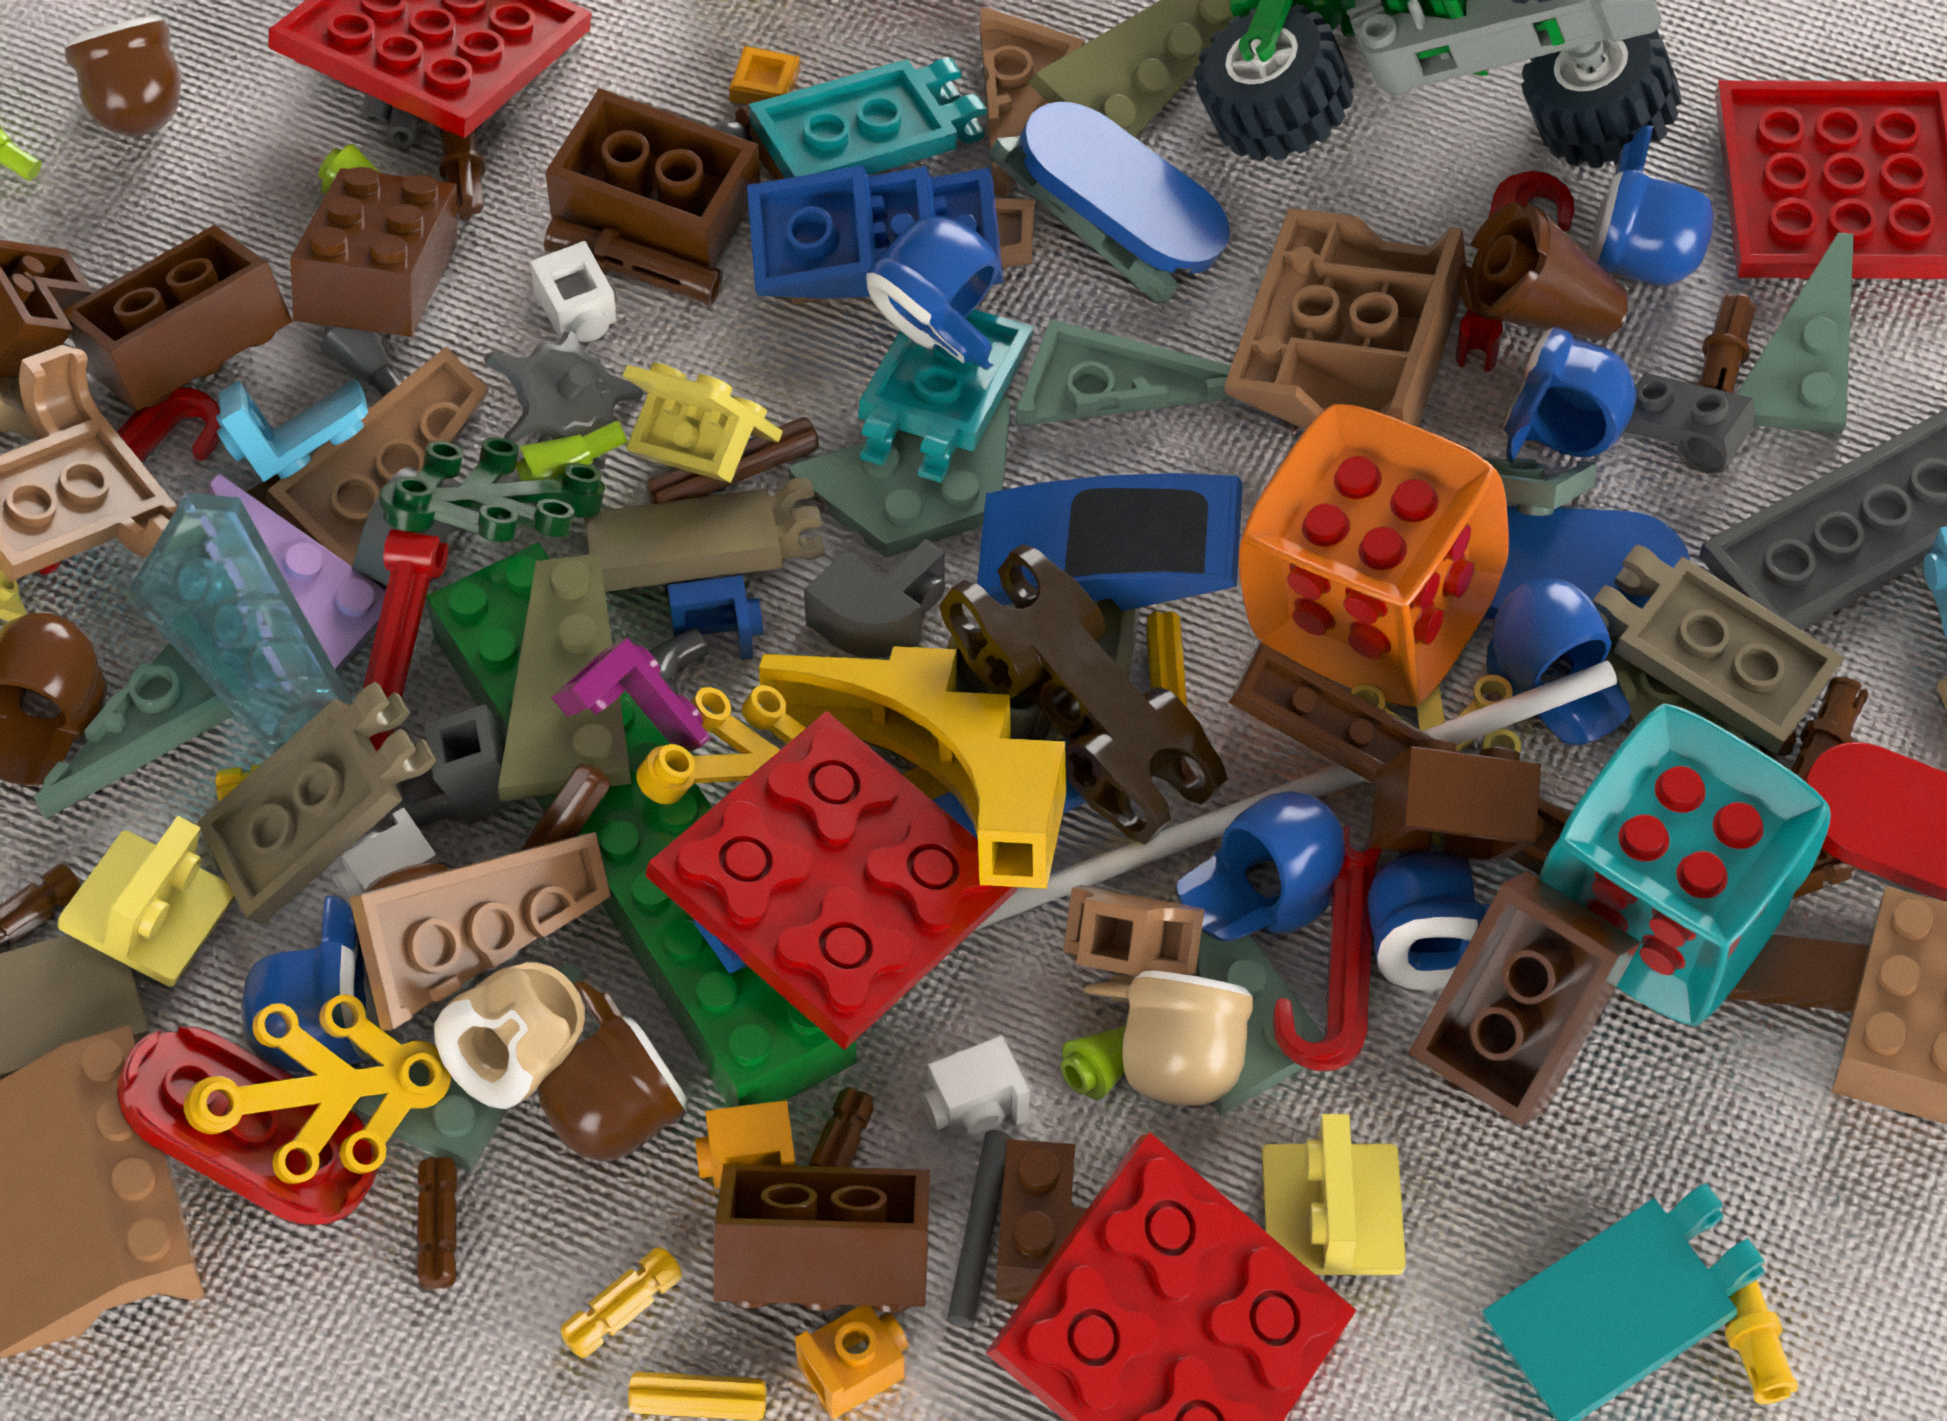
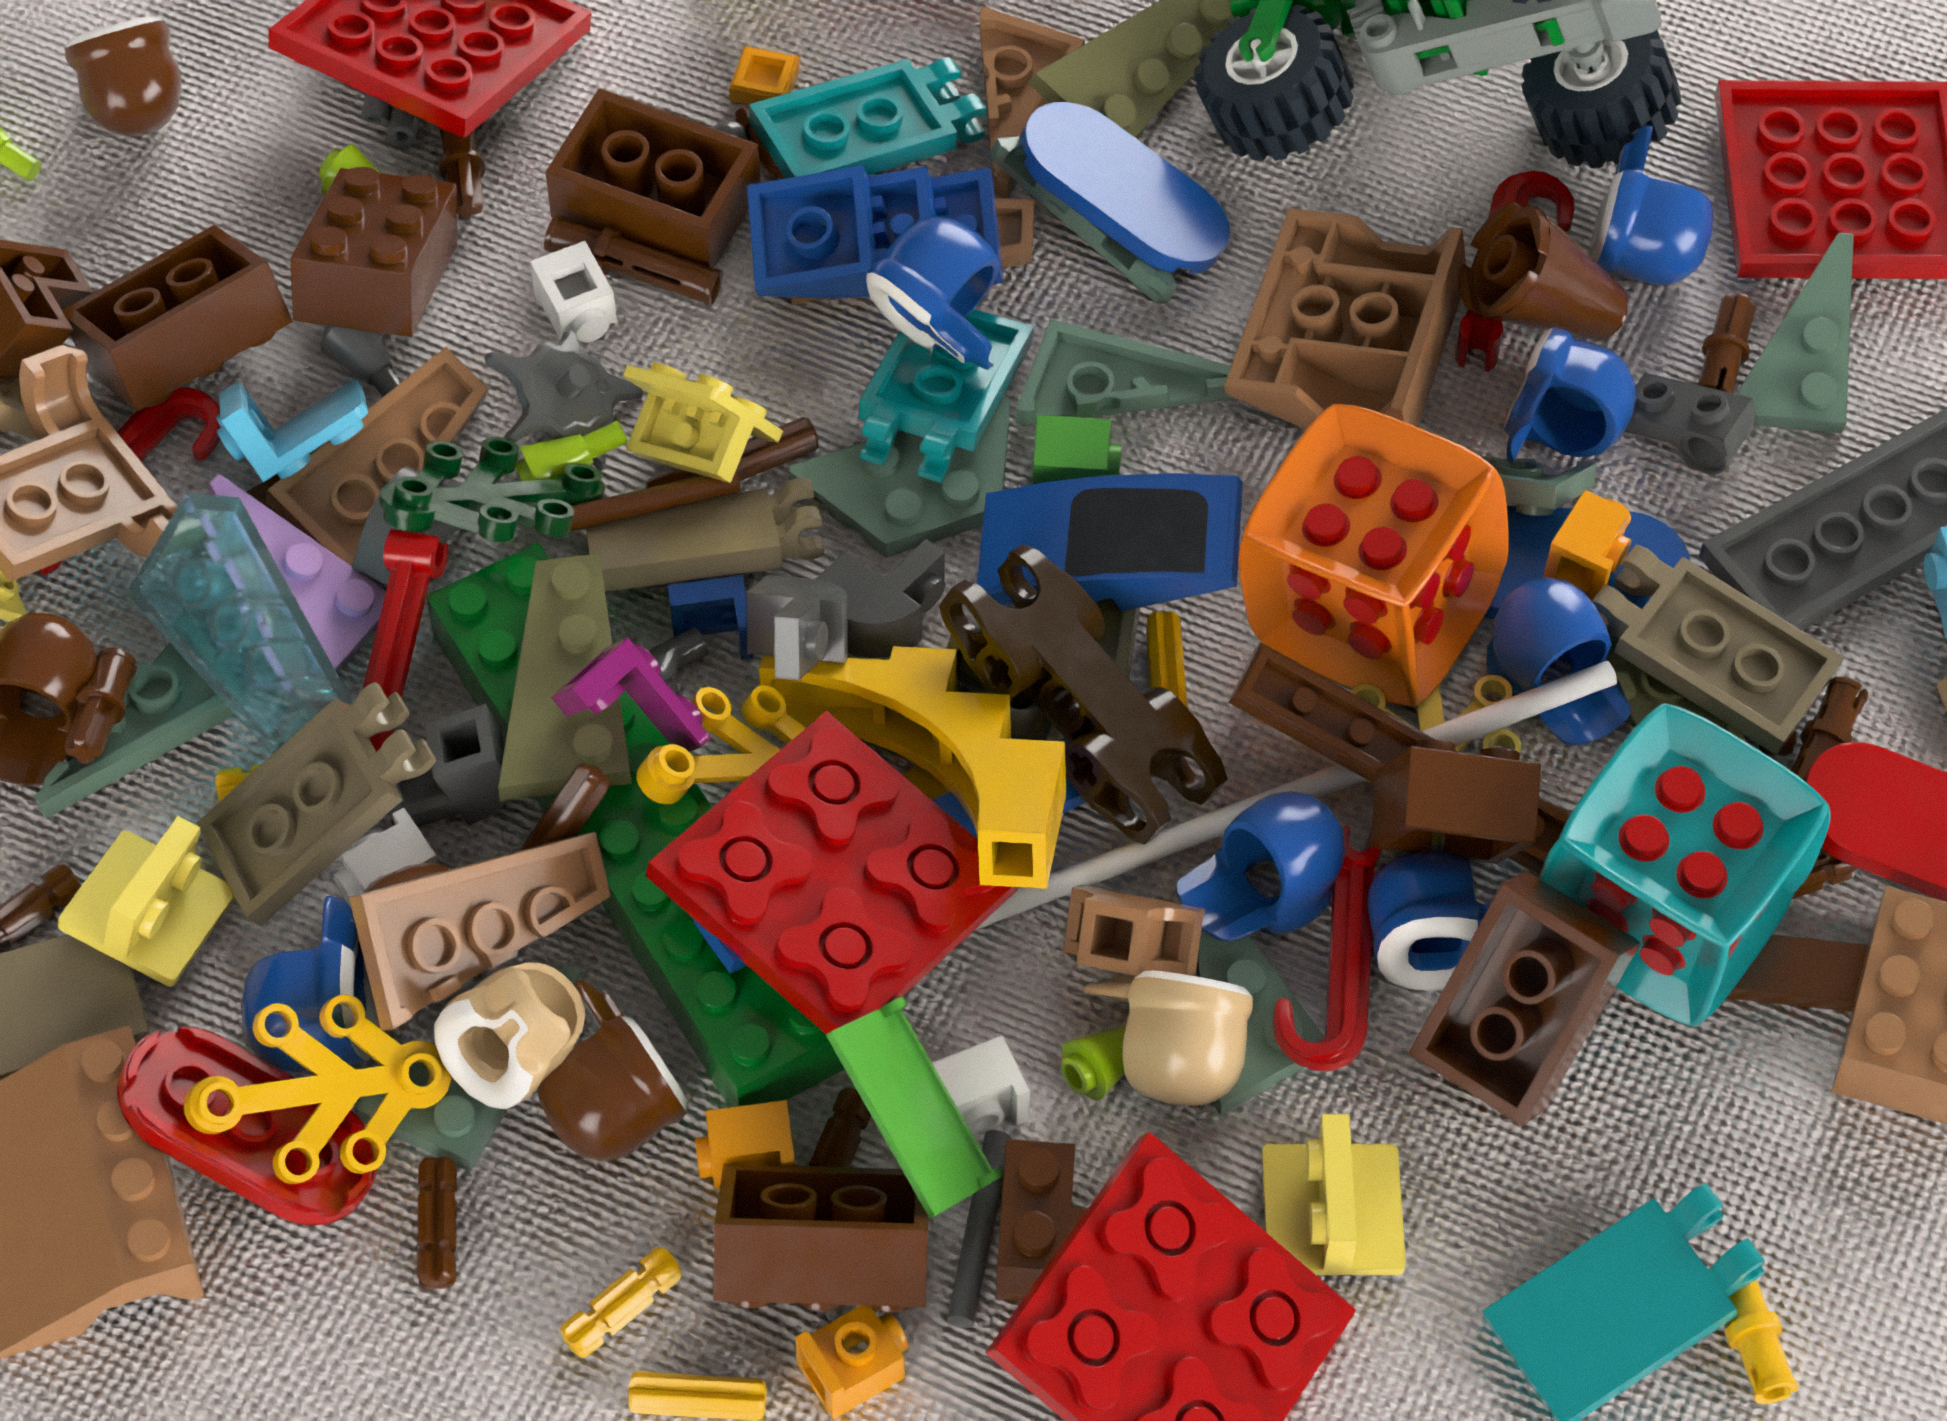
none -> reddish brown axle [64,648,137,764]
none -> reddish brown bar [570,471,741,532]
none -> dark grey brick [747,575,848,680]
none -> bright green piece [826,996,1004,1219]
none -> bright green brick [1032,415,1122,485]
none -> light orange brick [1543,490,1632,601]

